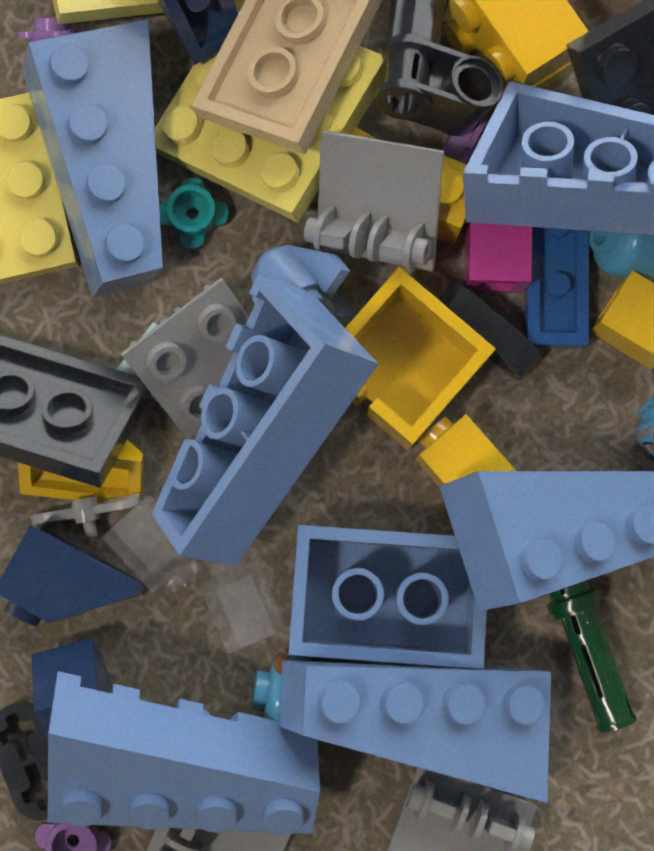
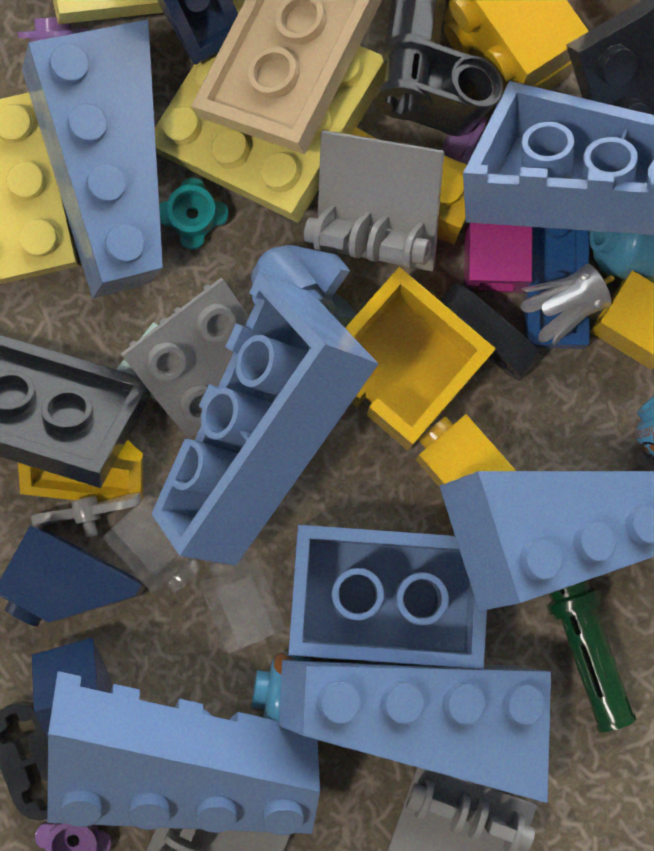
none -> flat silver piece [520,264,614,345]

